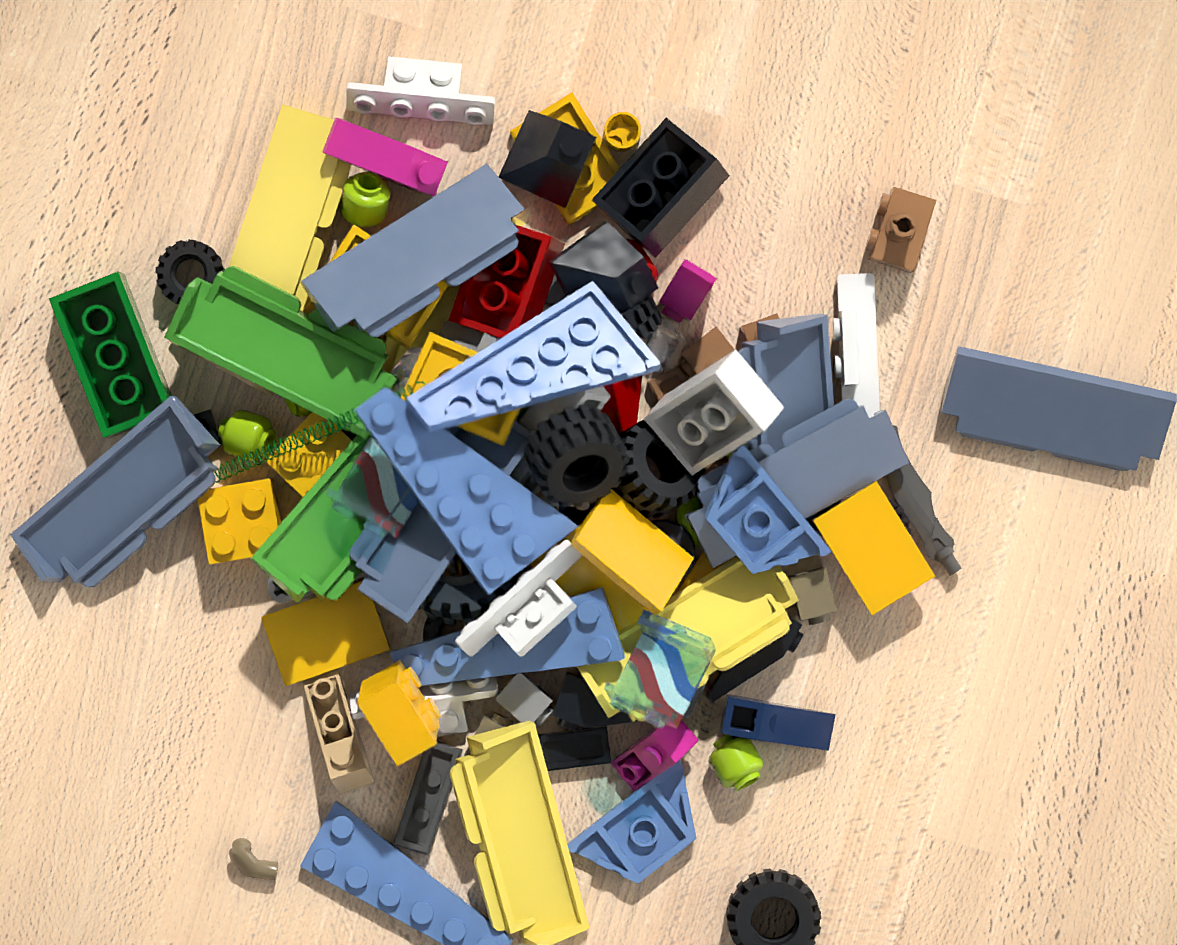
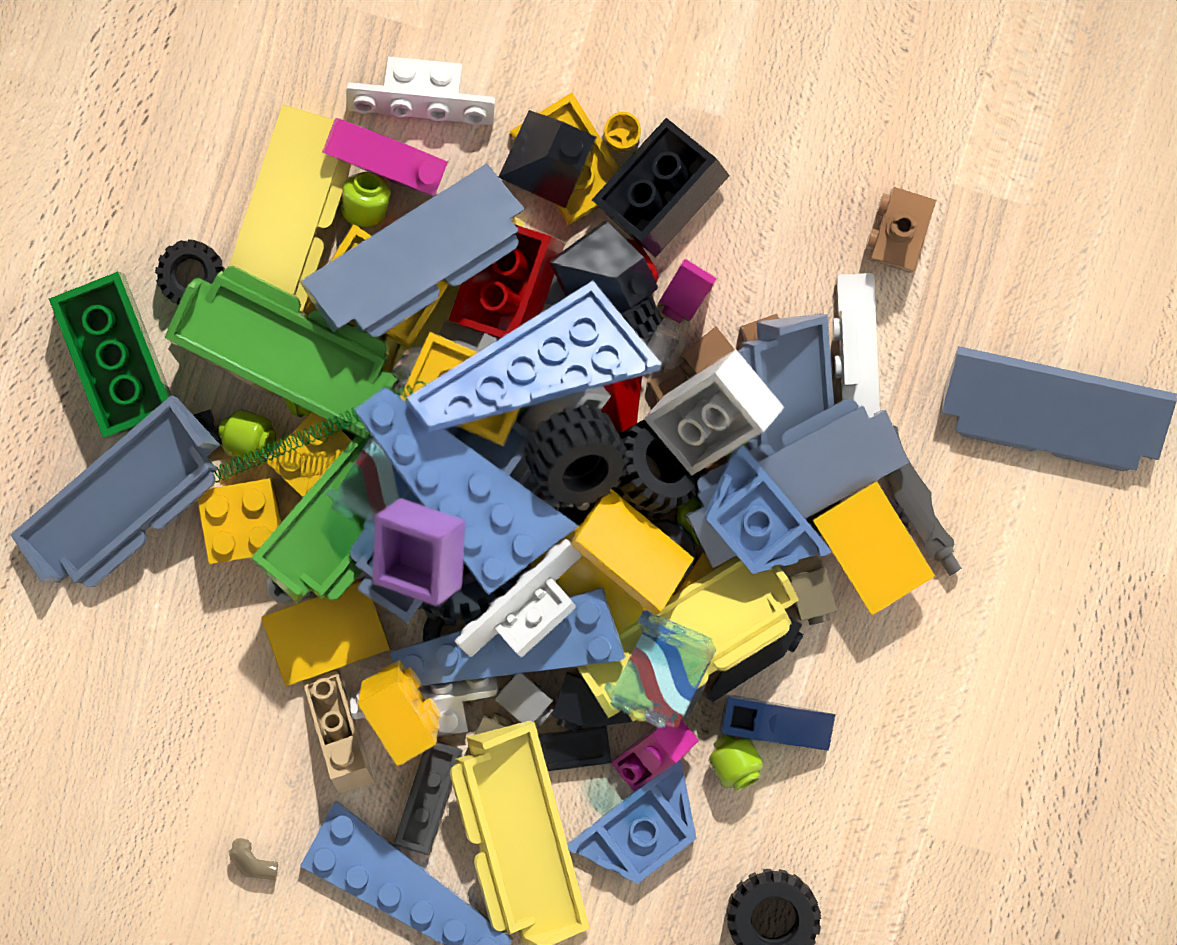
none -> medium lavender piece [372,498,466,606]

